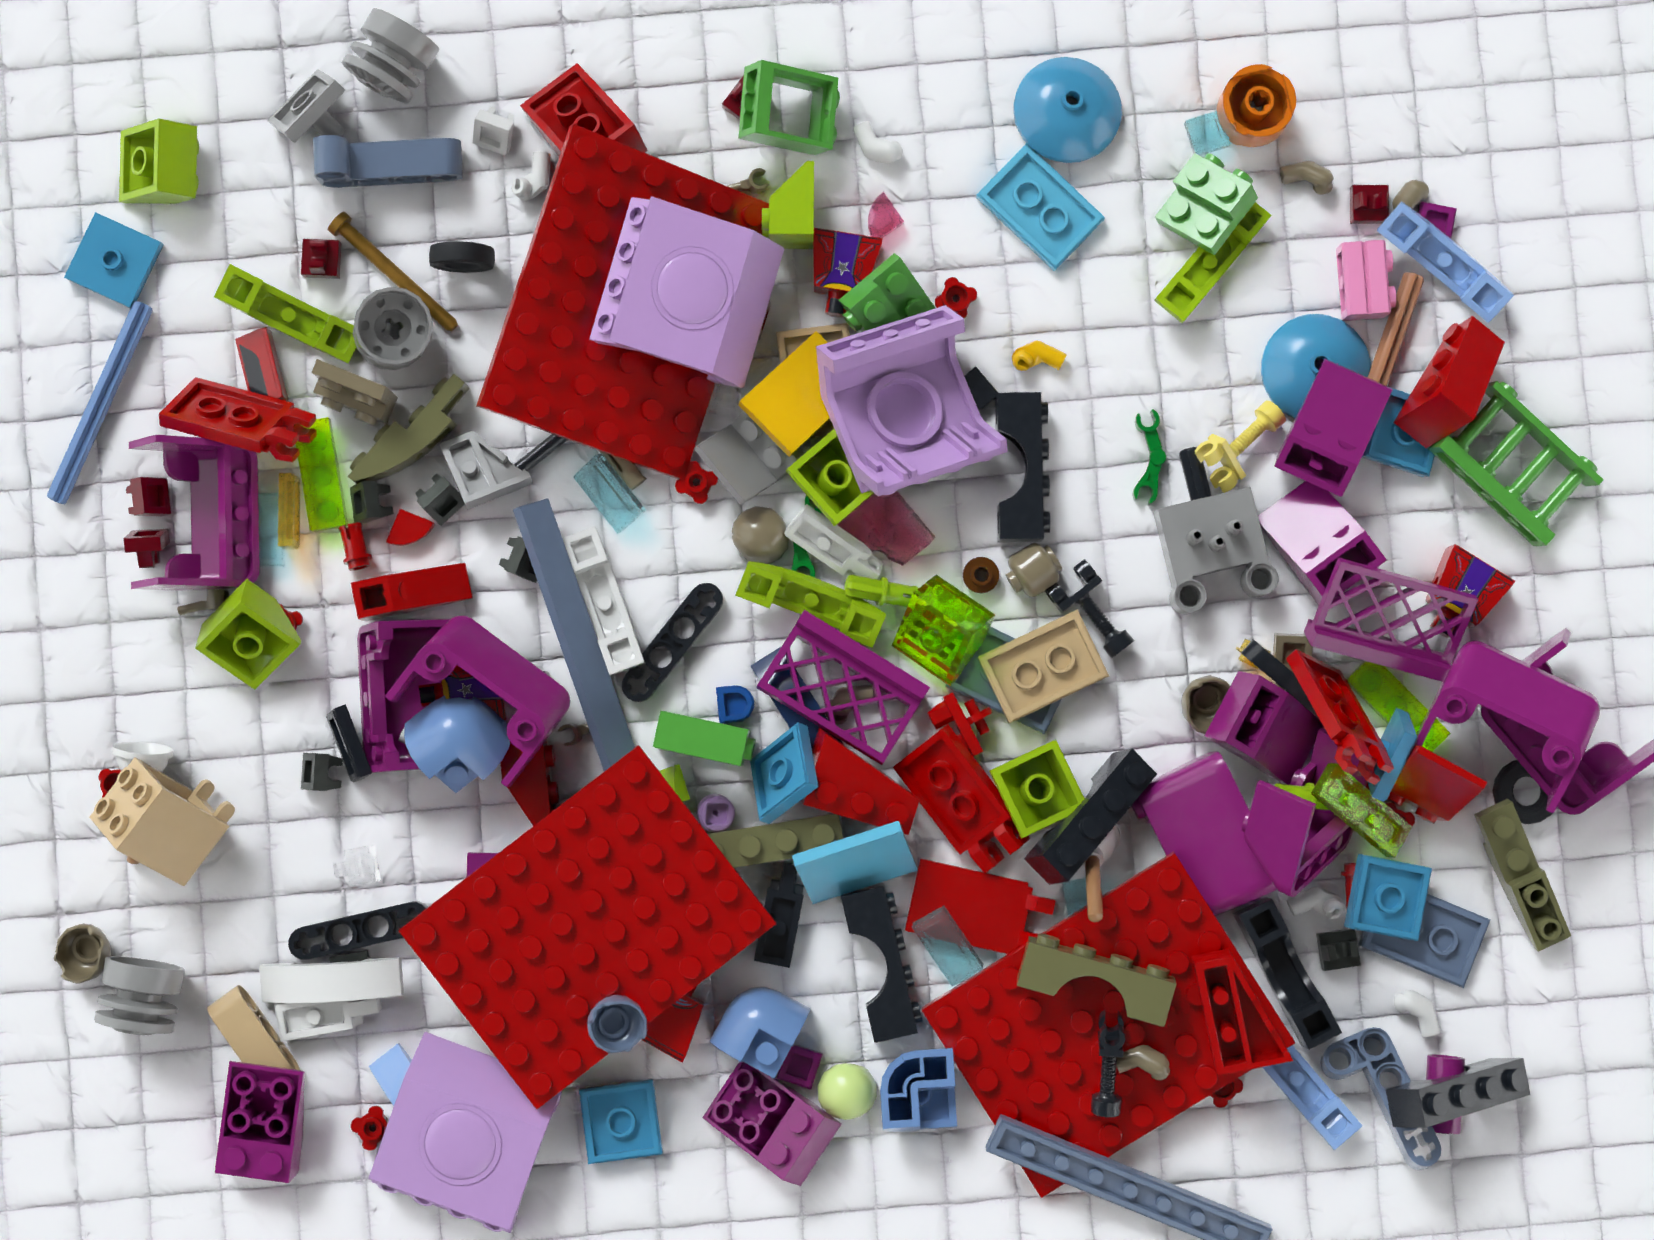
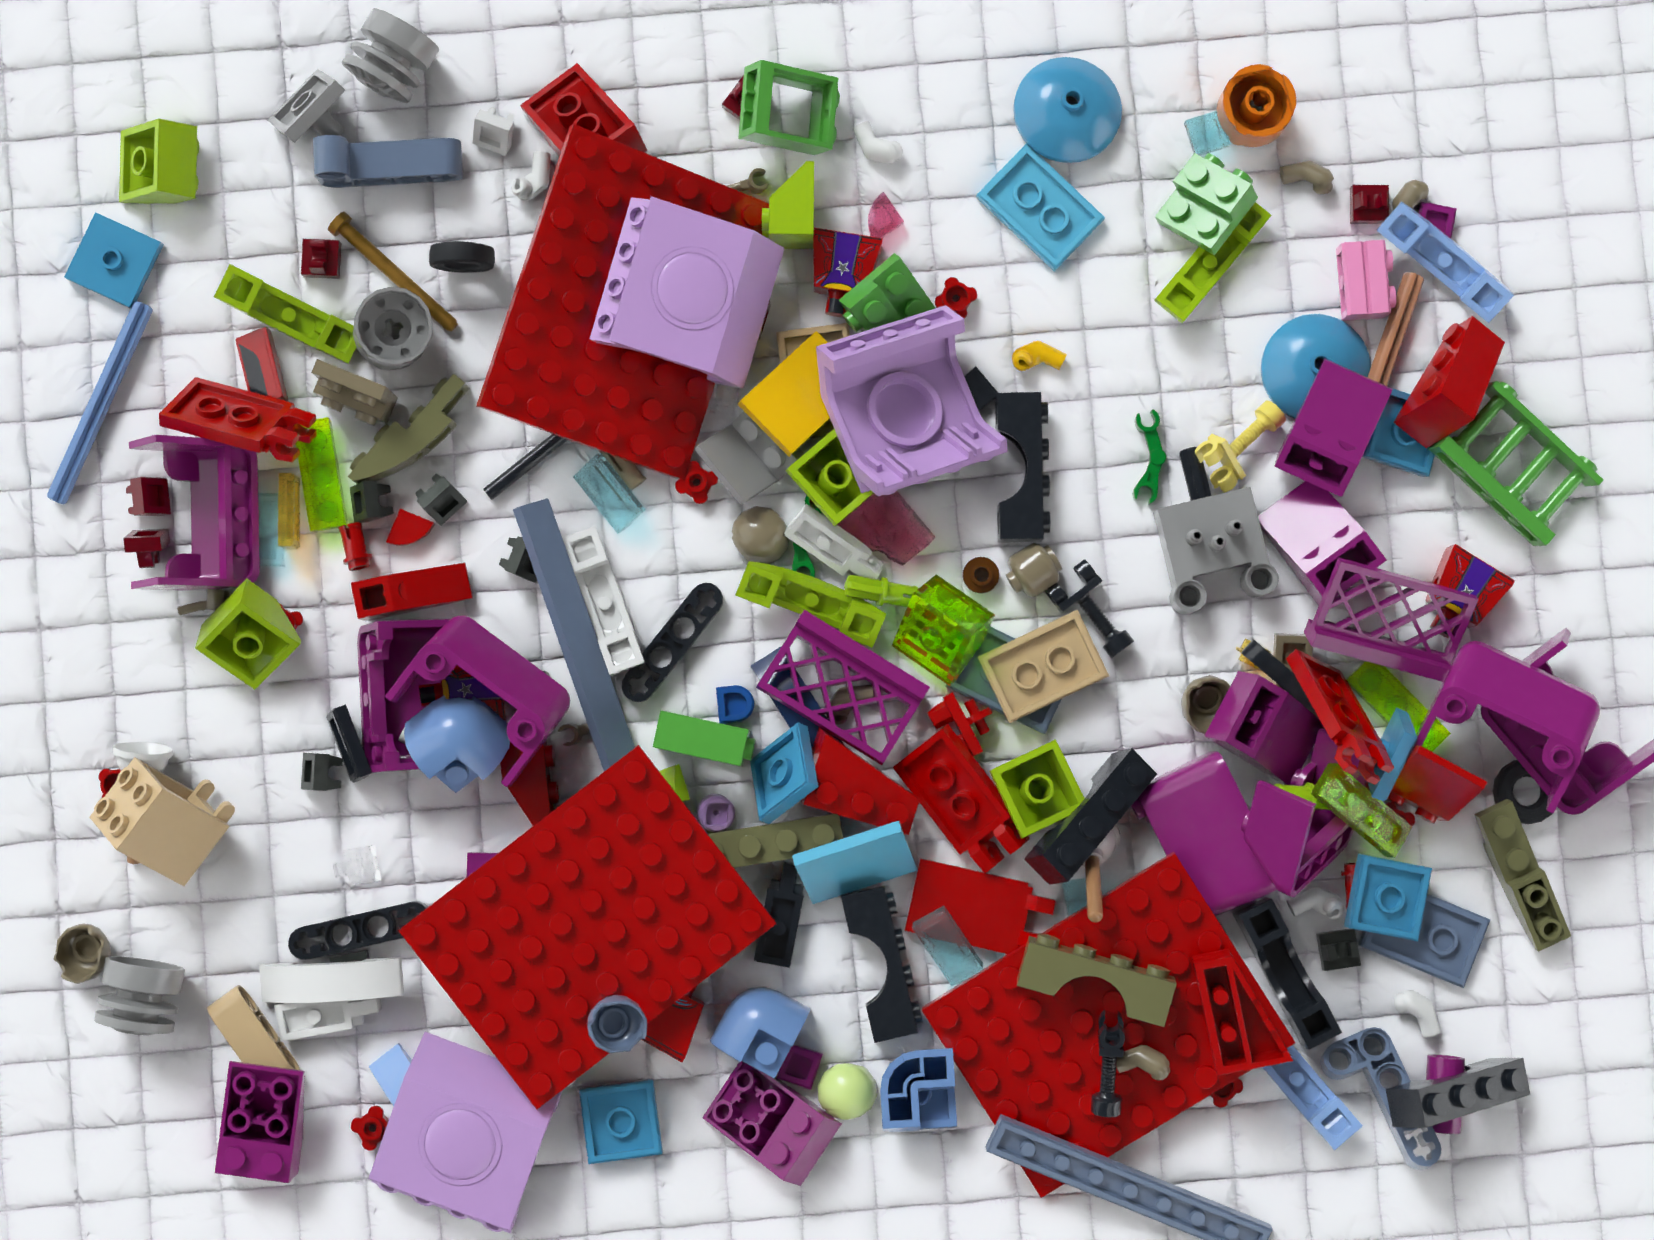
light grey wing [439,430,533,510] -> none

